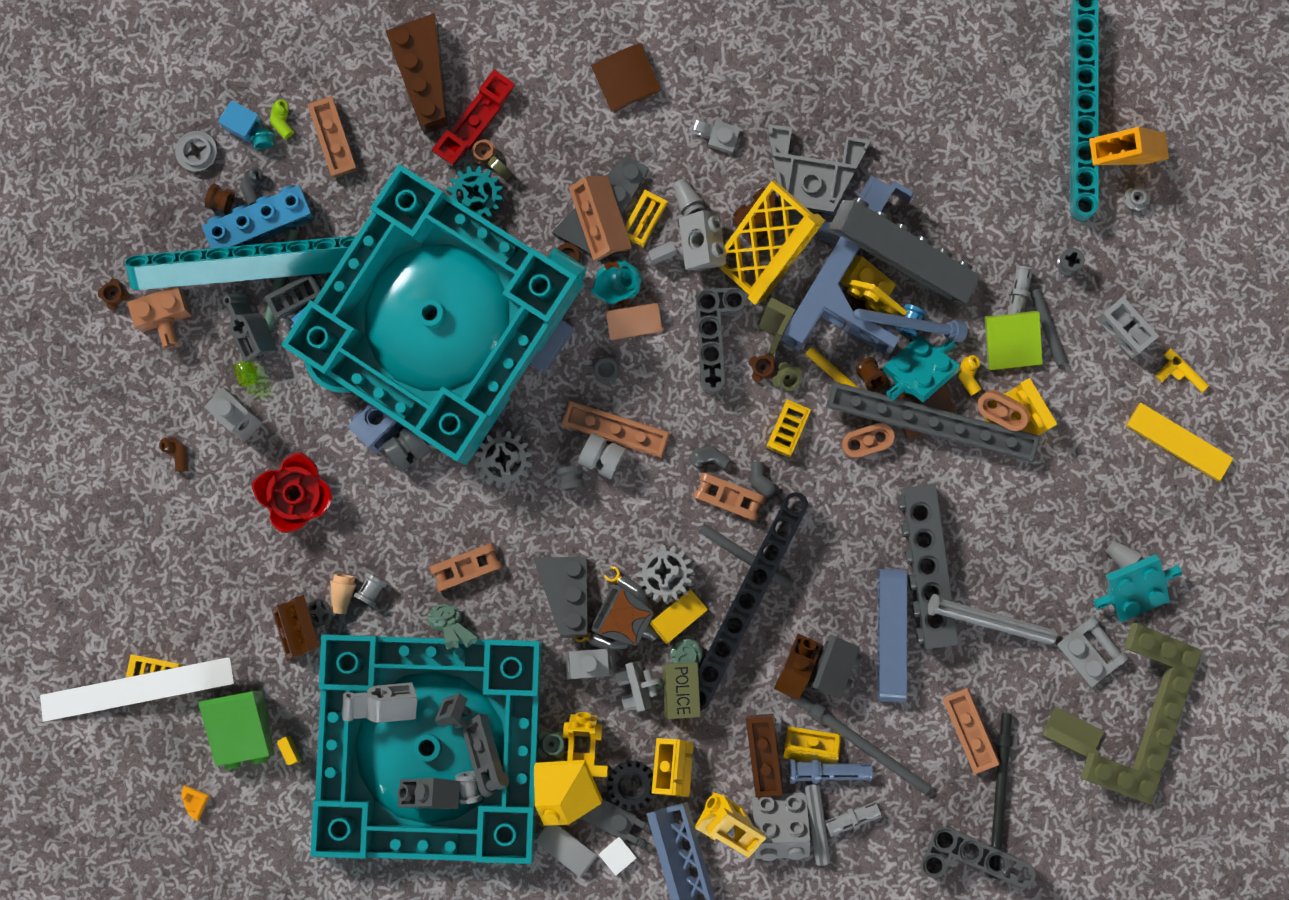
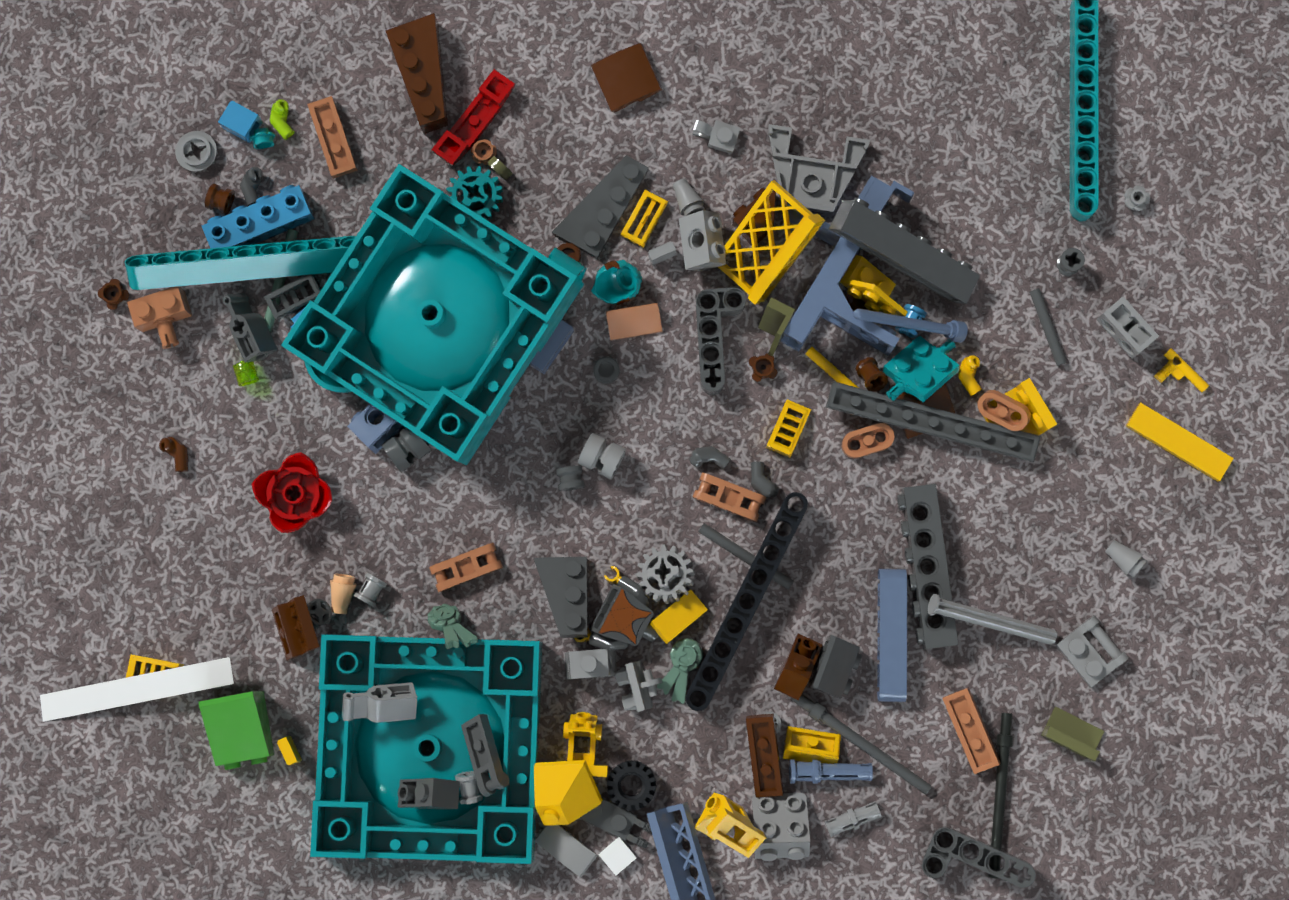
light orange tile [181,785,210,821] -> none
light grey torso [204,388,263,442] -> none
dark grey tile [434,693,471,728] -> none
light grey gear [475,431,533,489] -> none
sand green plate [538,731,565,758] -> none
nougat tile [561,400,670,458] -> none
nougat panel [568,176,632,261] -> none
yellow brick [652,738,694,797] -> none
olive panel [662,662,701,719] -> none
olive plate [772,362,802,392] -> none
light grey axle [805,784,831,866] -> none
lime tile [985,311,1042,370] -> none
light grey pin [1008,266,1033,314] -> none
olive plate [1080,623,1203,805] -> none
light orange slope [1089,127,1169,165] -> none
teal plate [1093,554,1182,622] -> none

